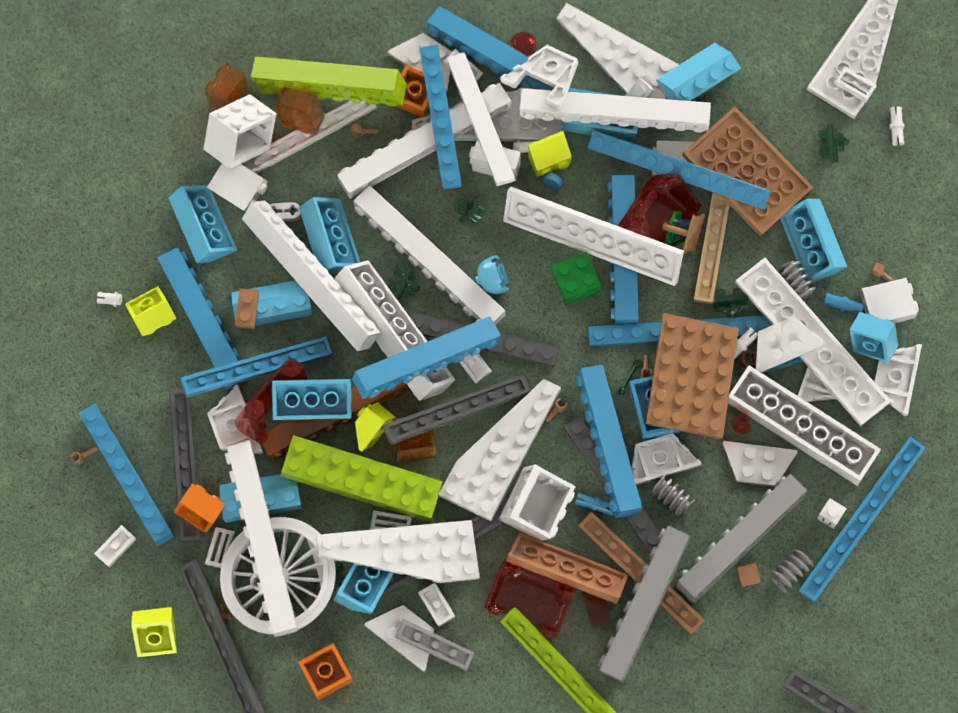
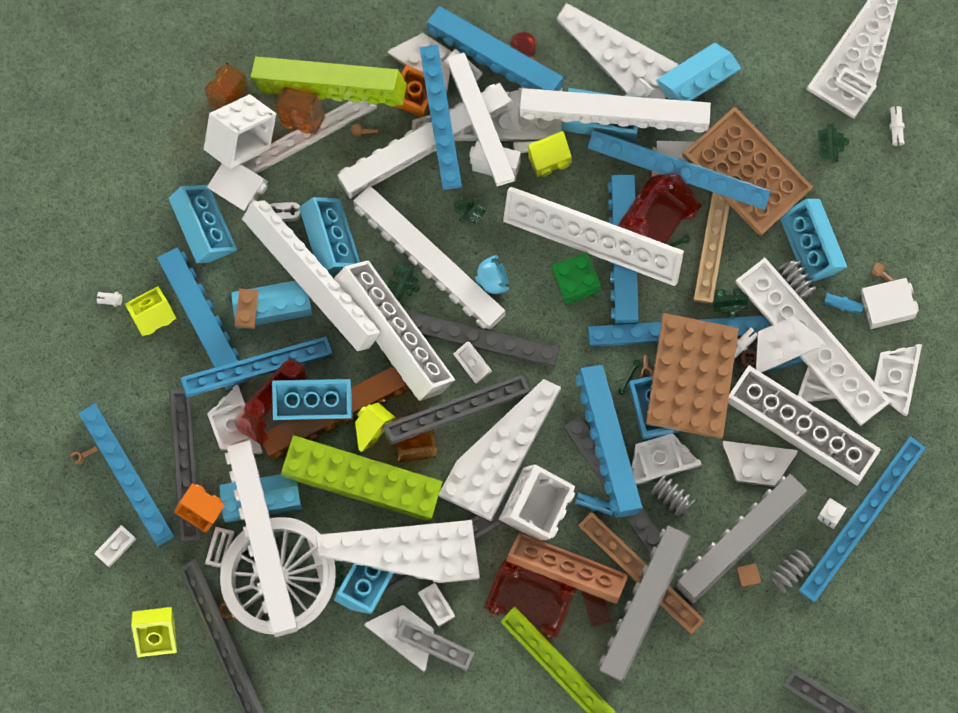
orange brick [298,643,353,700] -> none
dark azure brick [352,316,501,399] -> none
white tile [370,511,412,530] -> none
white wing [500,45,578,110] -> none
dark azure tile [543,173,563,189] -> none
medium nougat hand [545,398,567,423] -> none
medium nougat piece [662,211,705,254] -> none
clear red cone [732,414,751,434] -> none
medium azure brick [850,312,898,363] -> none

